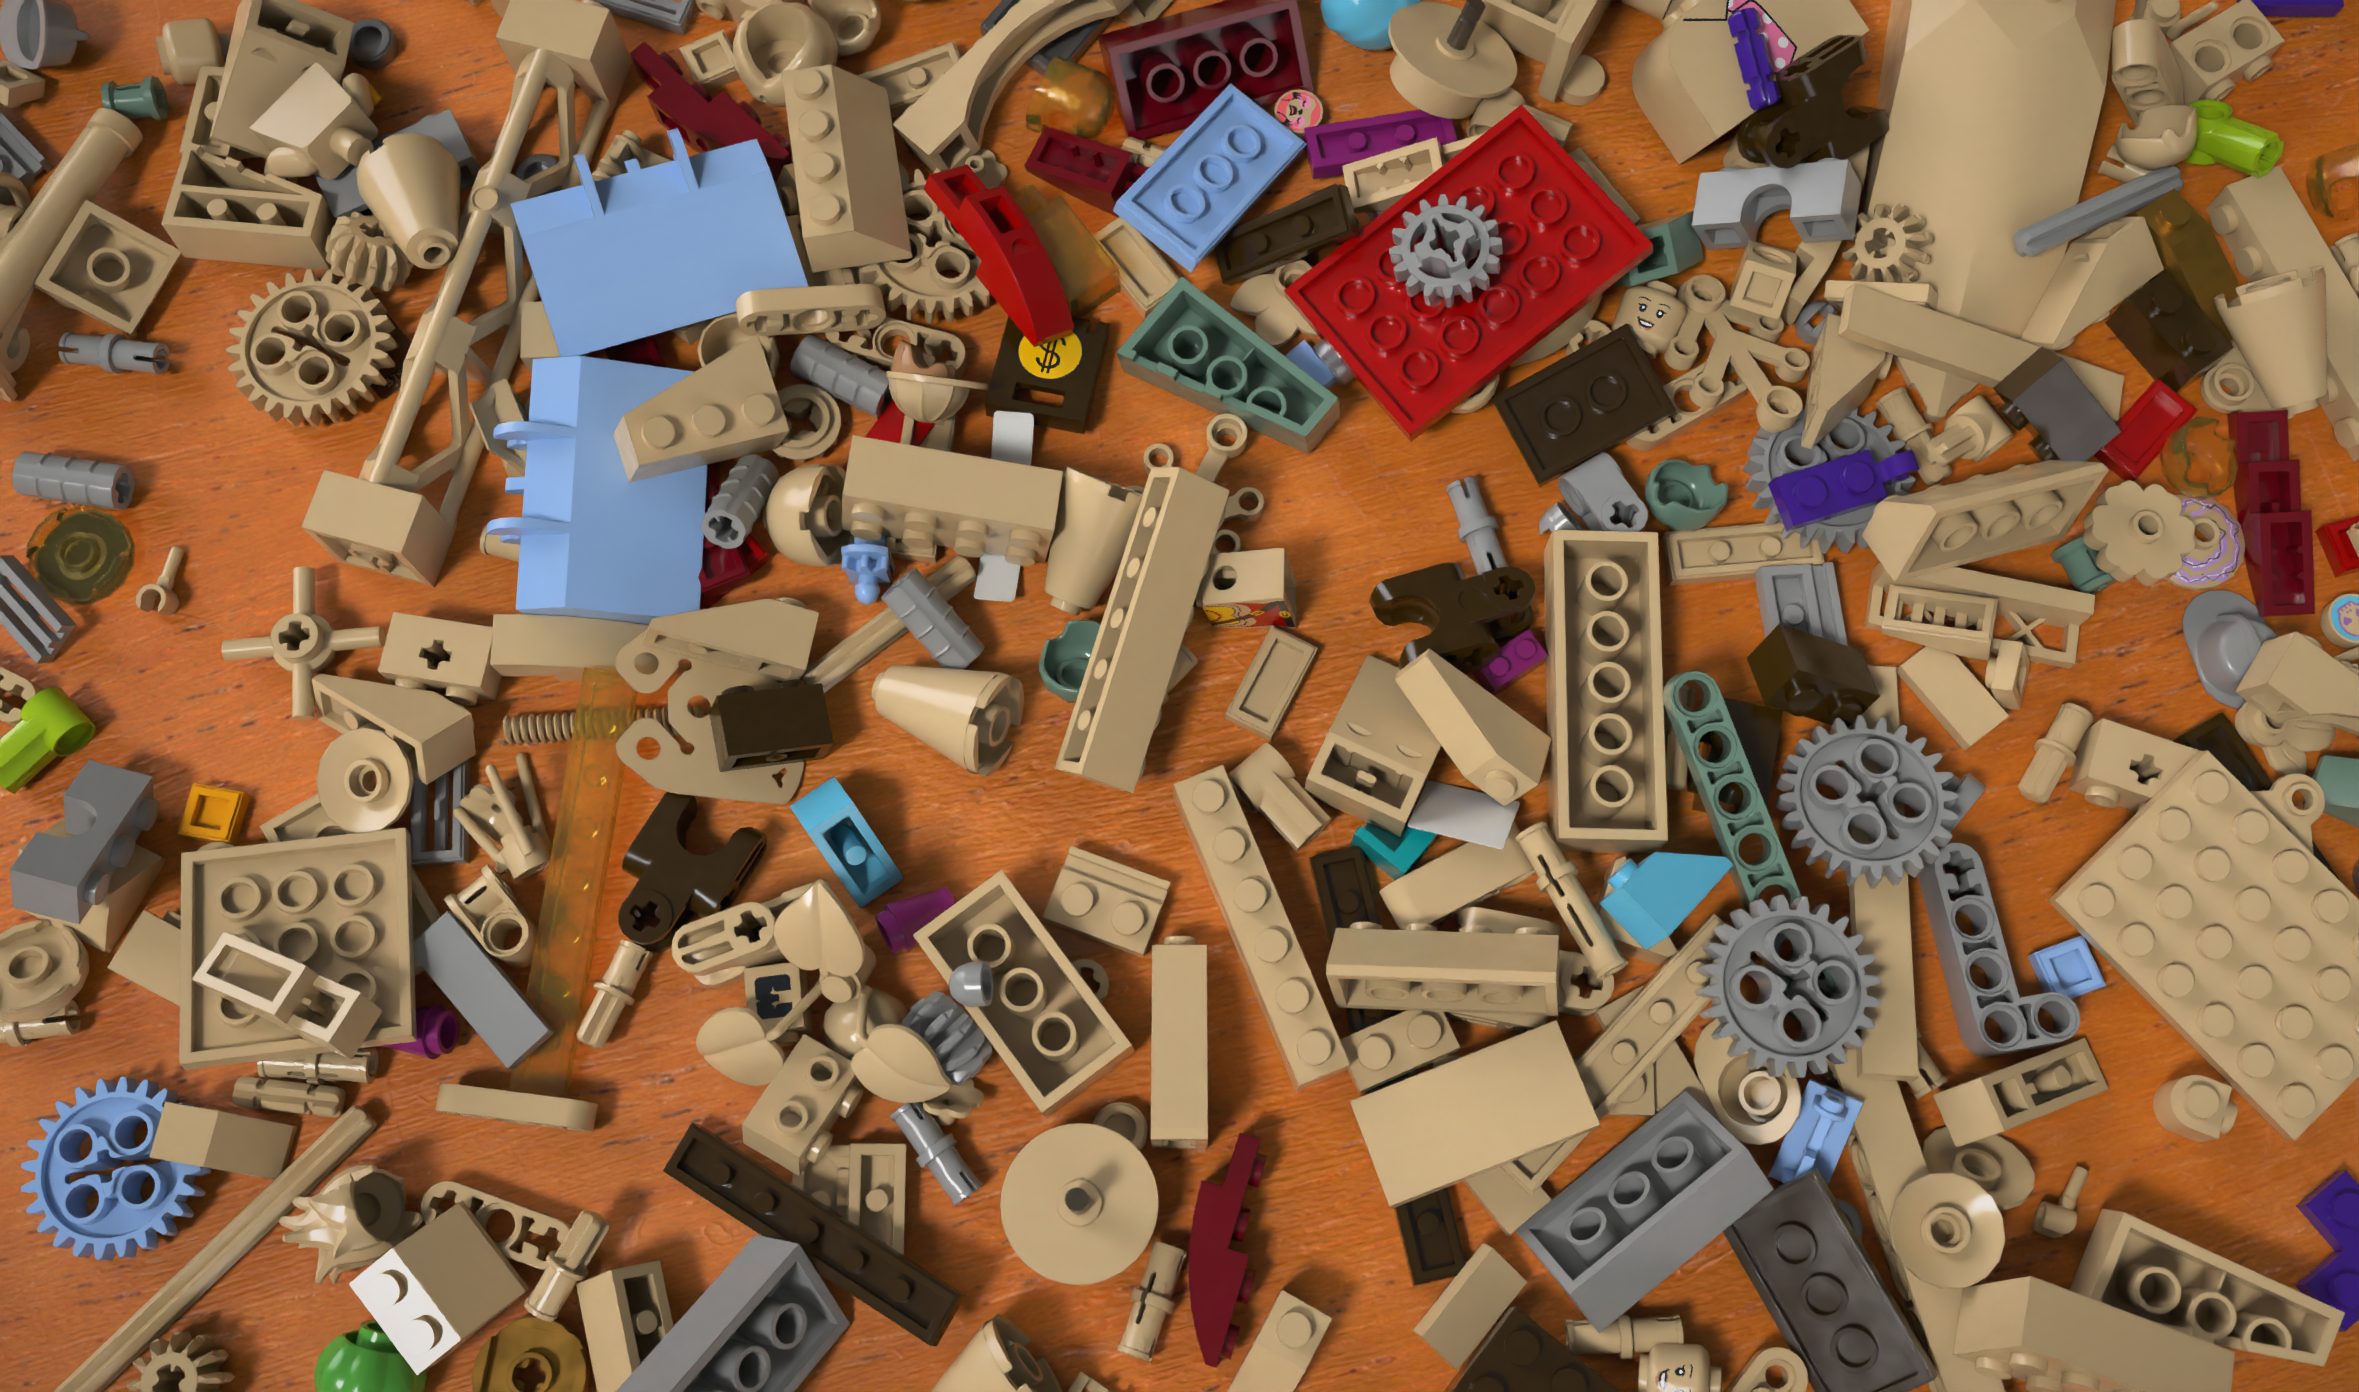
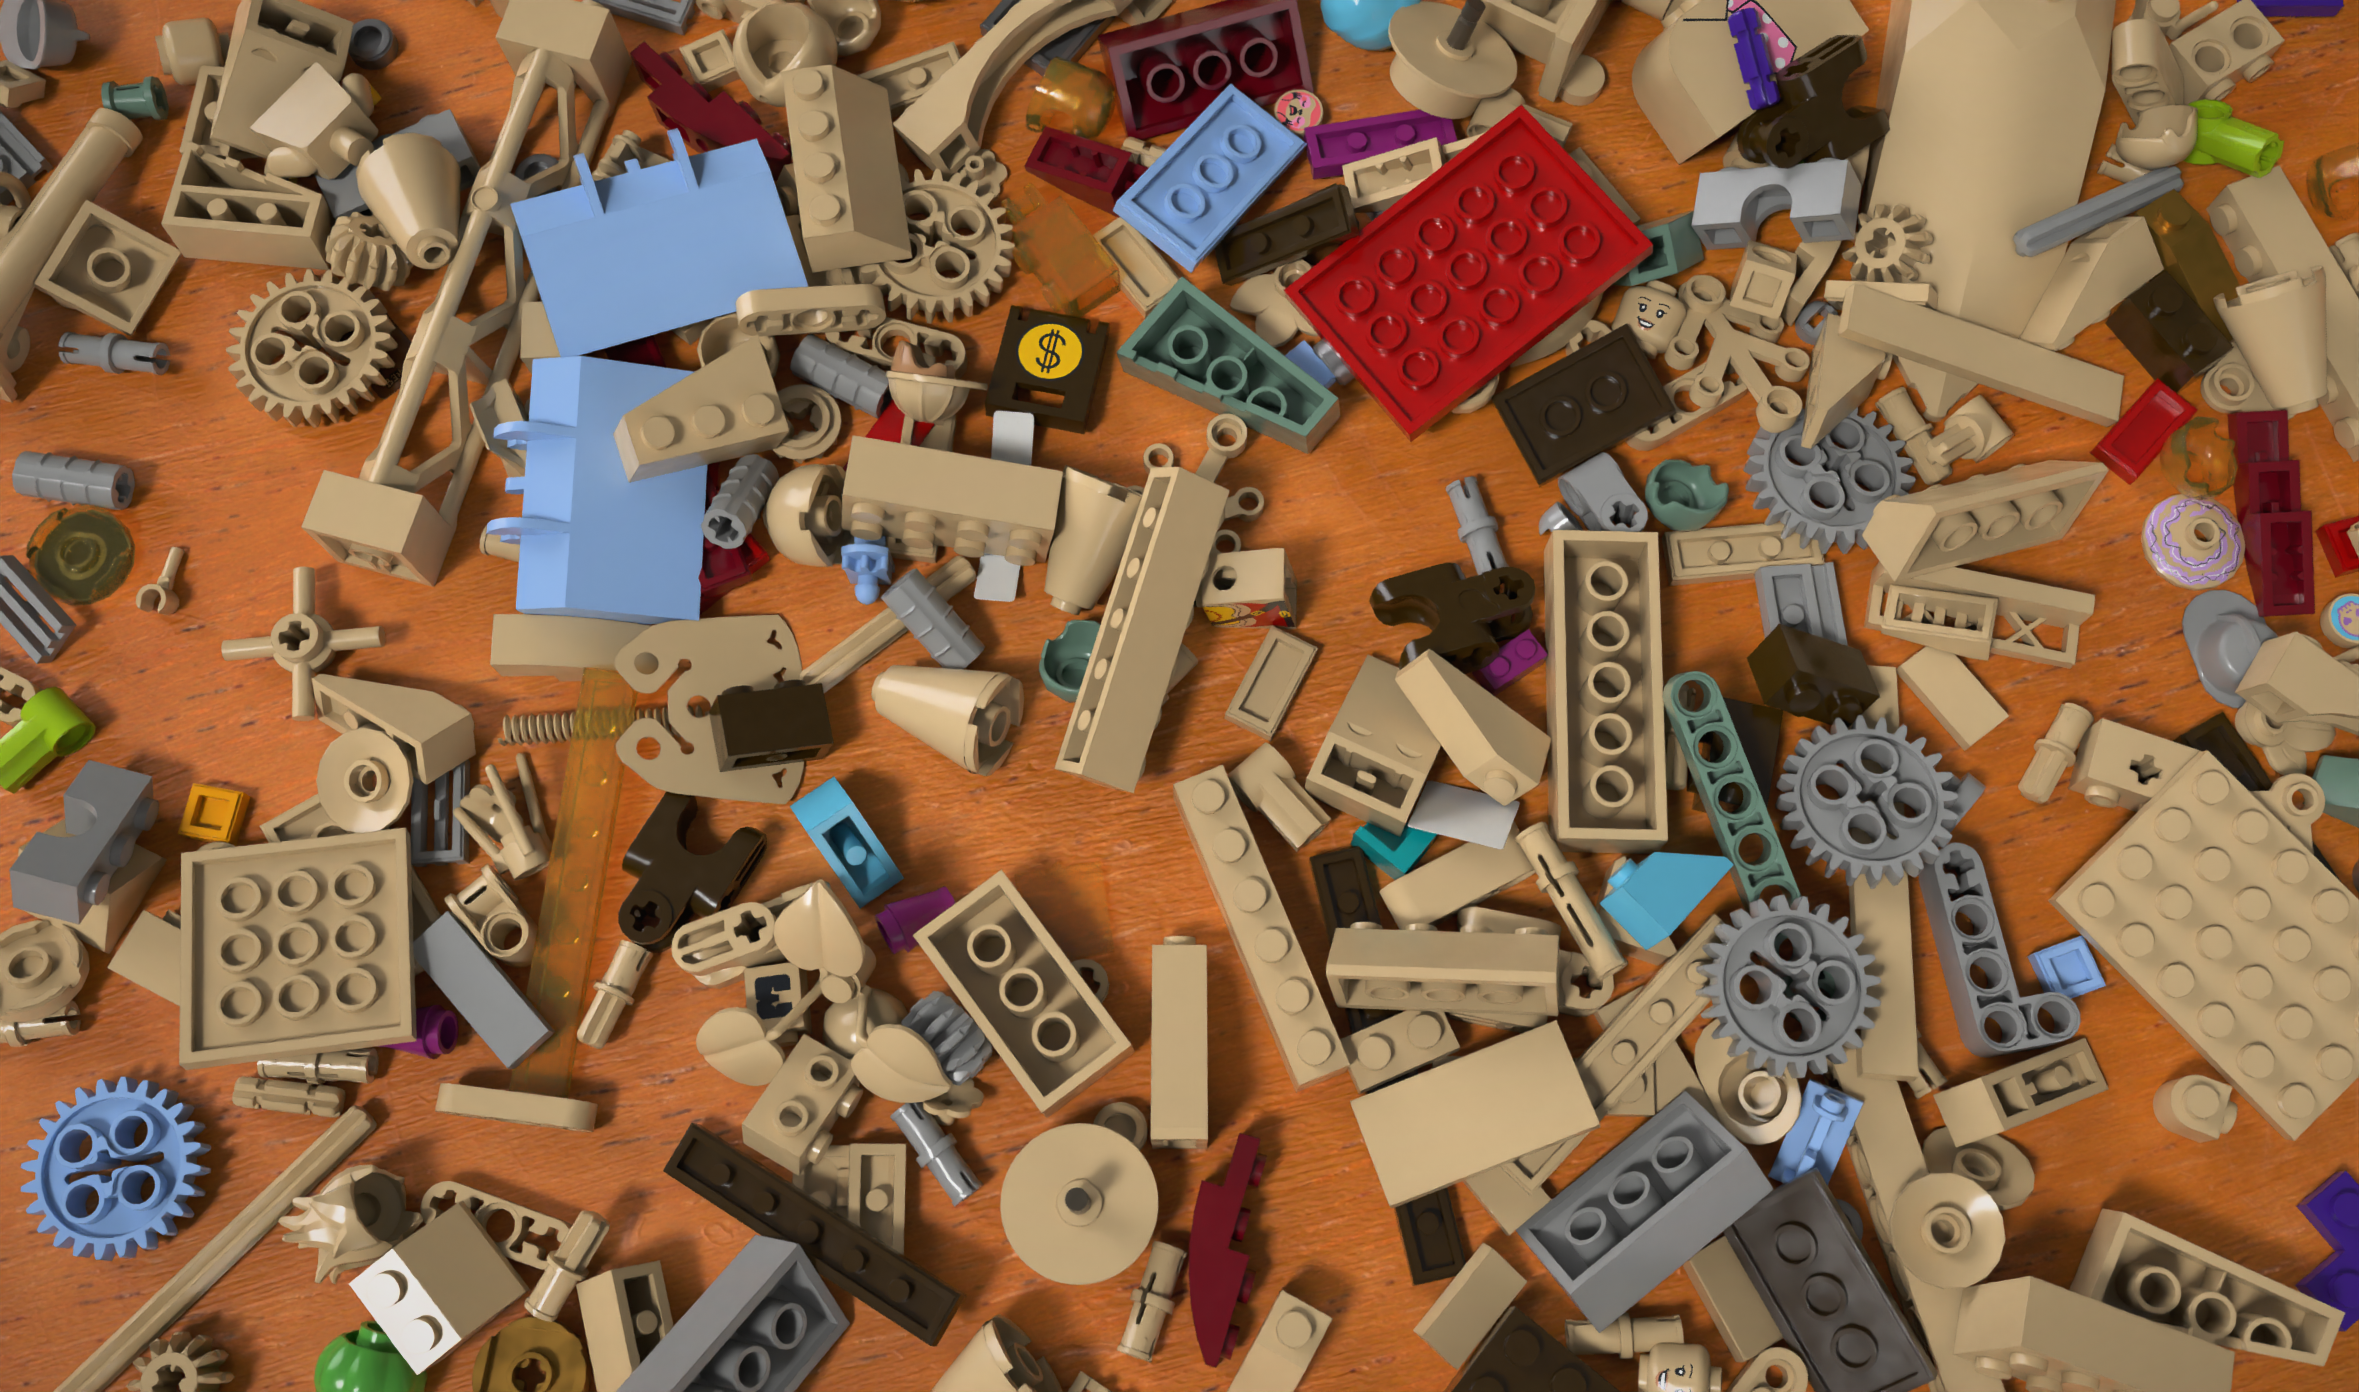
tan slope [149,1102,297,1180] -> none
tan slope [192,931,383,1060] -> none
tan brick [378,612,502,705] -> none
tan slope [642,597,819,682] -> none
red slope [924,164,1075,347] -> none
light grey hinge [948,961,993,1007] -> none
tan plate [1043,846,1171,958] -> none
light grey gear [1389,194,1503,308] -> none
dark purple plate [1768,449,1920,532] -> none
tan plate [1985,640,2030,710] -> none
dark brown brick [1993,346,2122,462] -> none
tan hand [2033,1166,2089,1238] -> none
sand green bush [2050,536,2117,595] -> none
tan plant [2083,480,2195,586] -> none
none -> tan slope [1682,1235,1784,1362]

